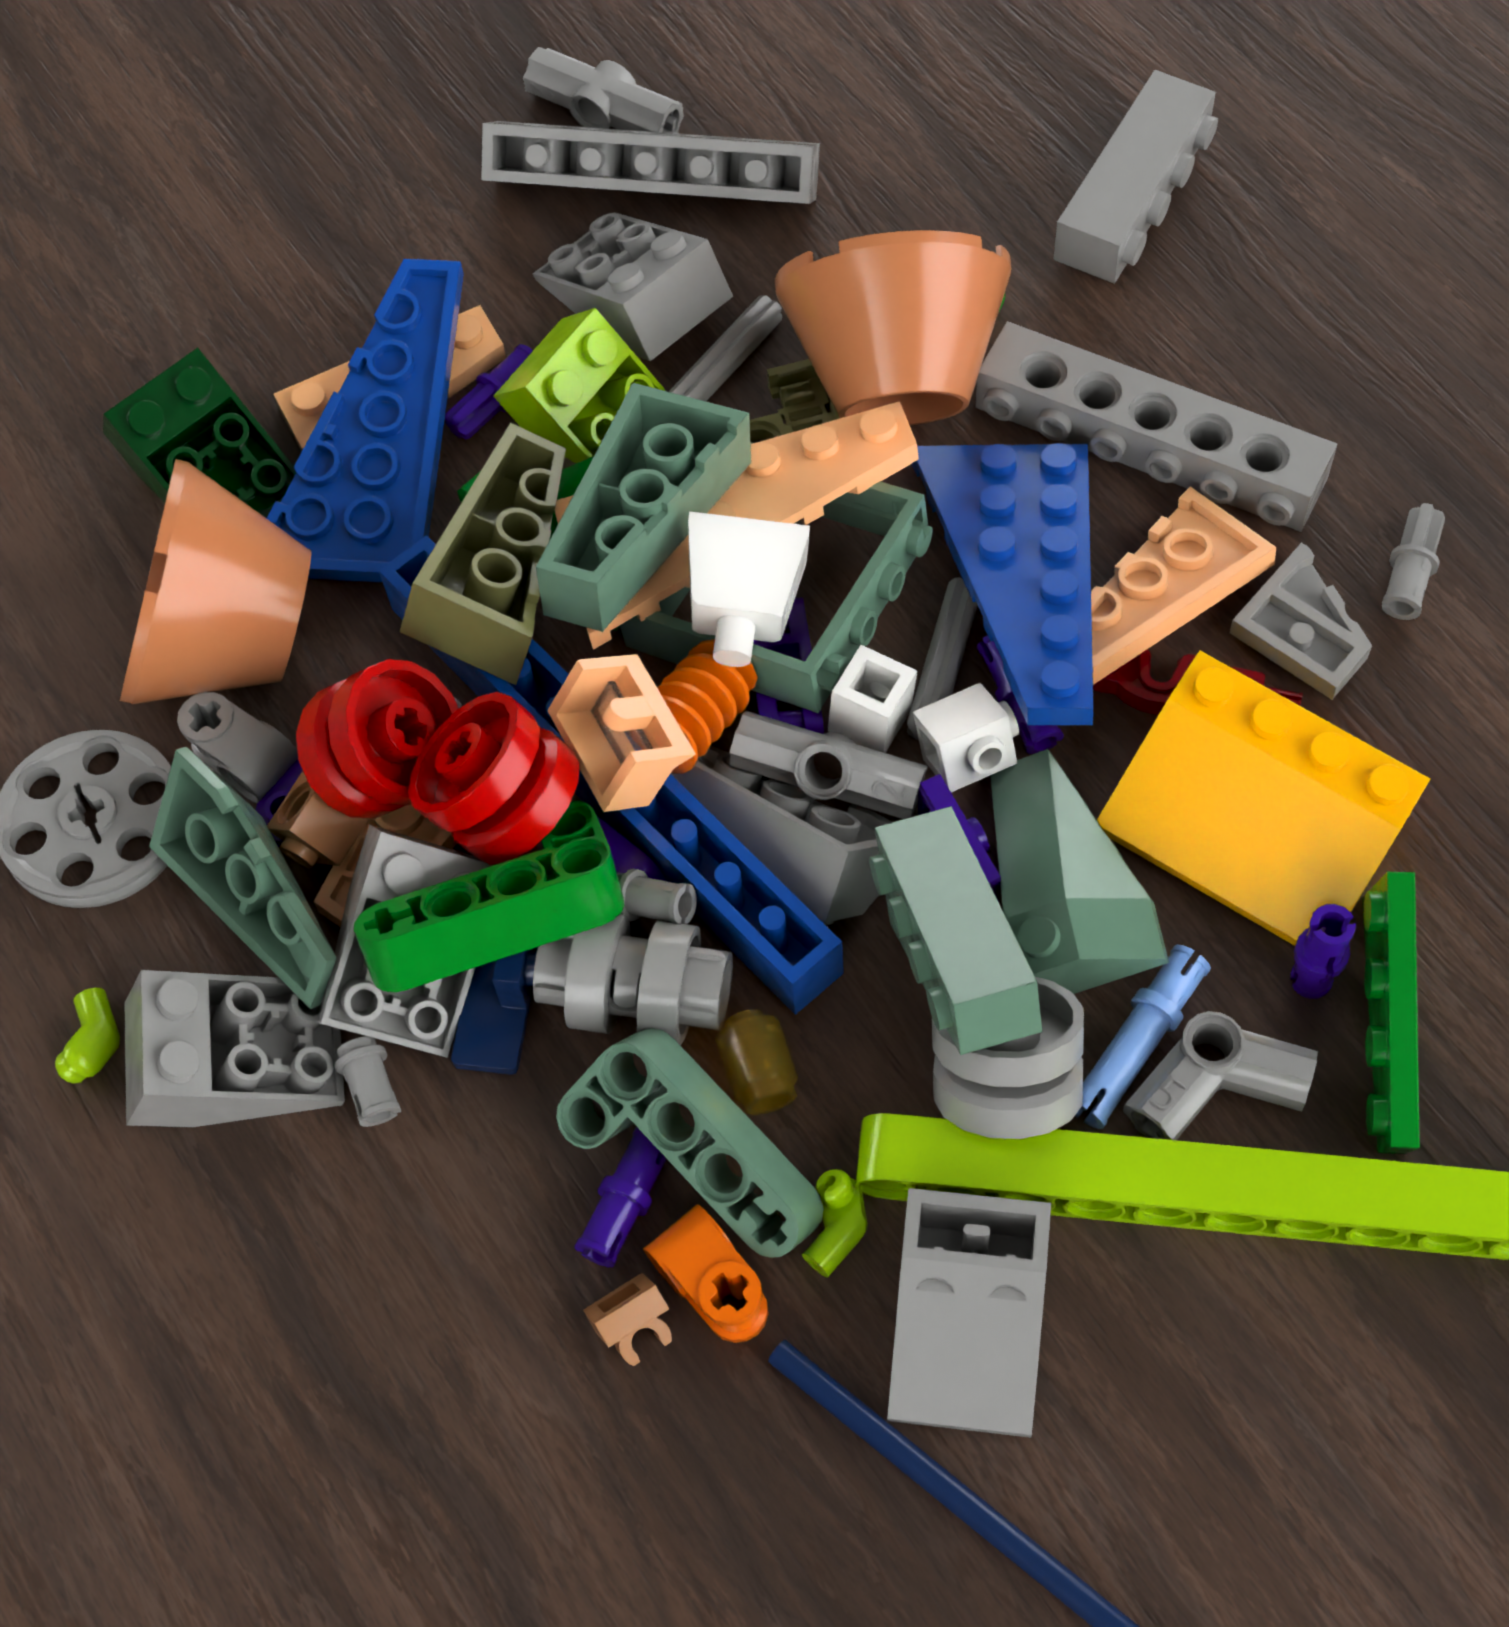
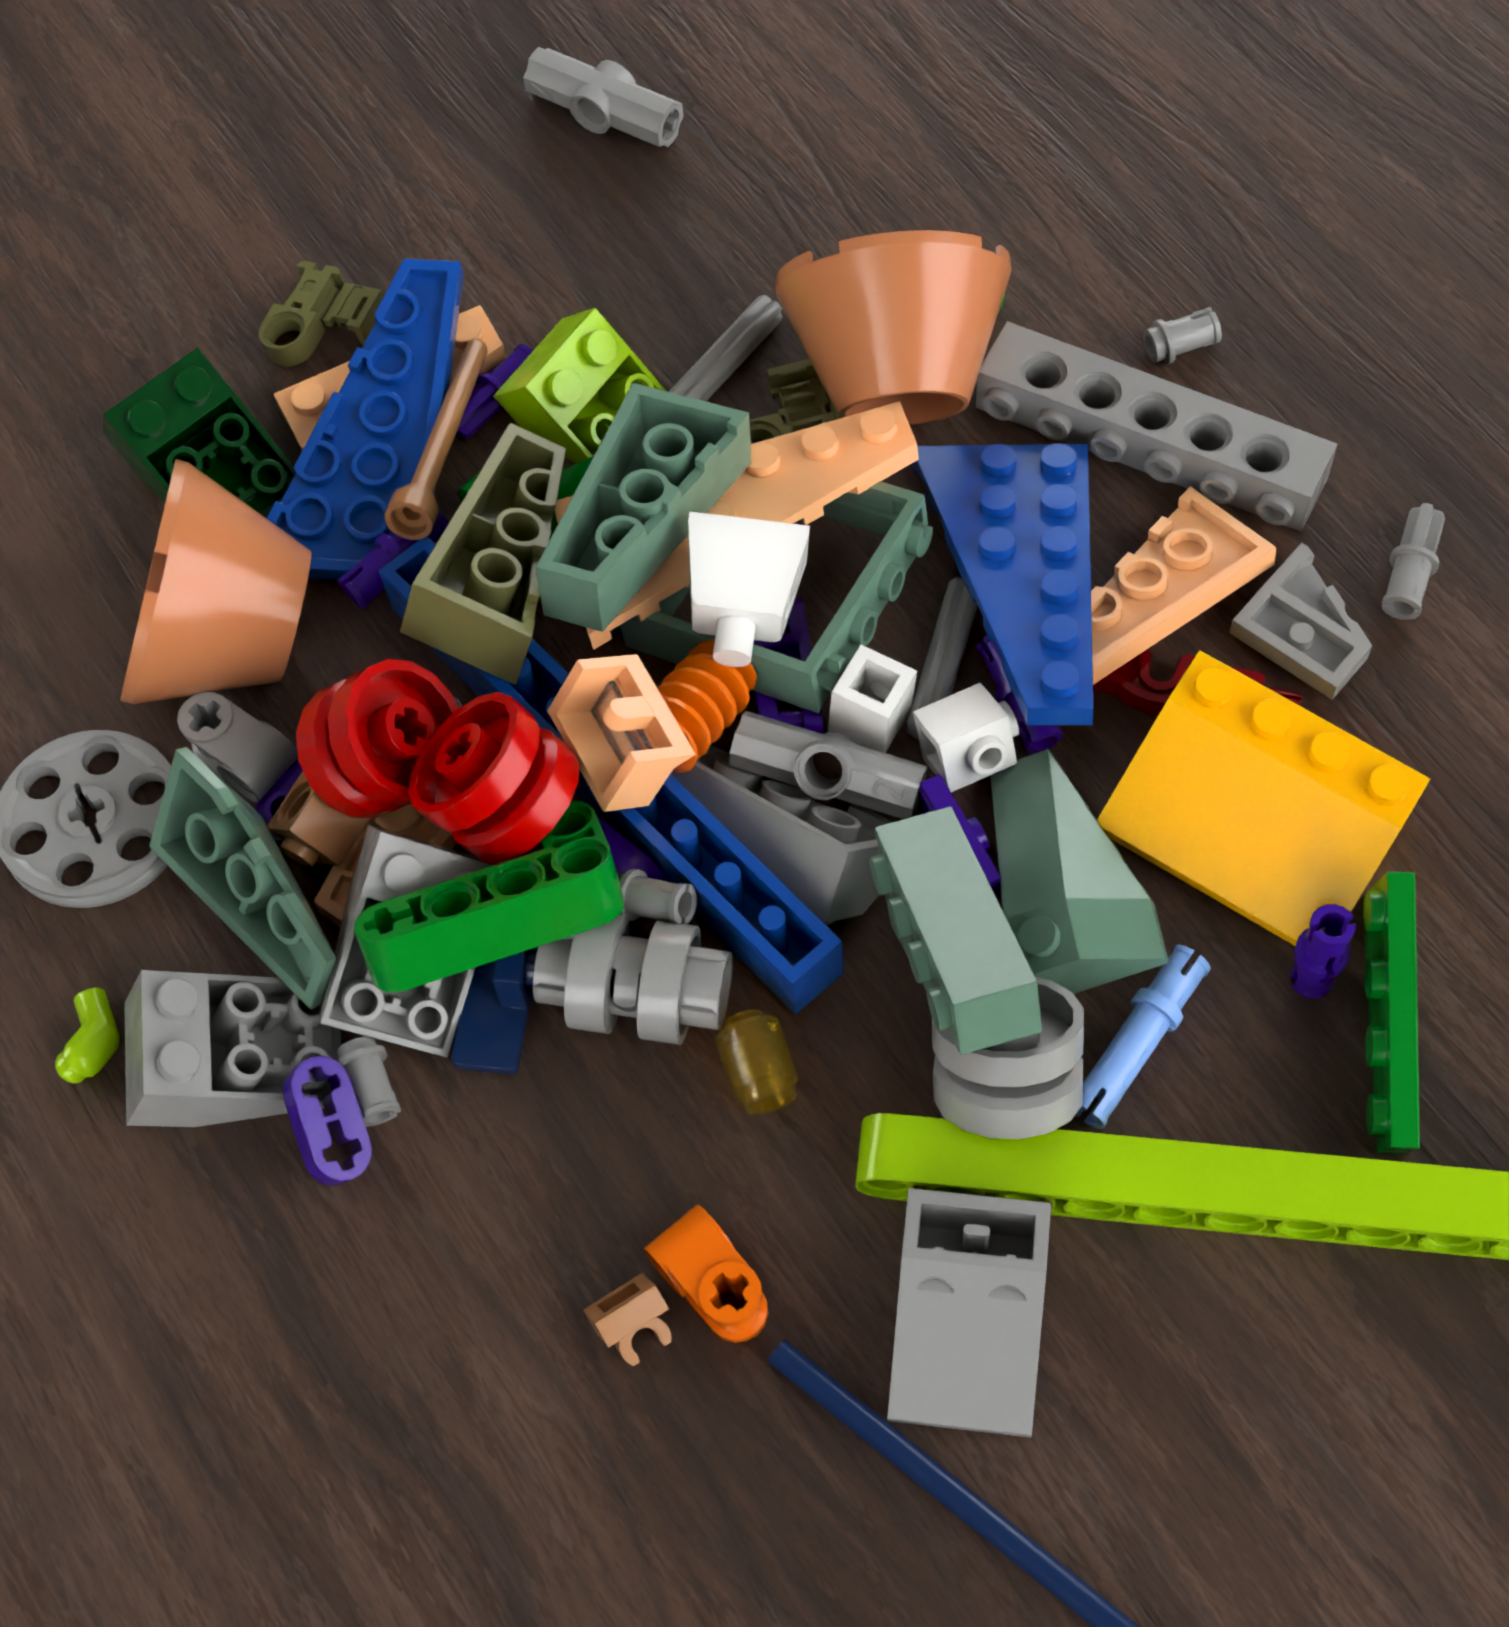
light grey brick [481,121,820,204] -> none
light grey slope [533,212,733,361] -> none
sand green beam [556,1028,824,1258] -> none
dark purple pin [574,1127,667,1267] -> none
lime arm [802,1169,868,1278] -> none
light grey brick [1054,70,1218,284] -> none
light grey piece [1123,1011,1318,1140] -> none
none -> olive piece [258,261,384,367]
none -> dark purple beam [282,1056,372,1186]
none -> dark purple pin [337,511,449,610]
none -> medium nougat piece [384,339,487,540]
none -> light grey pin [1143,307,1222,365]

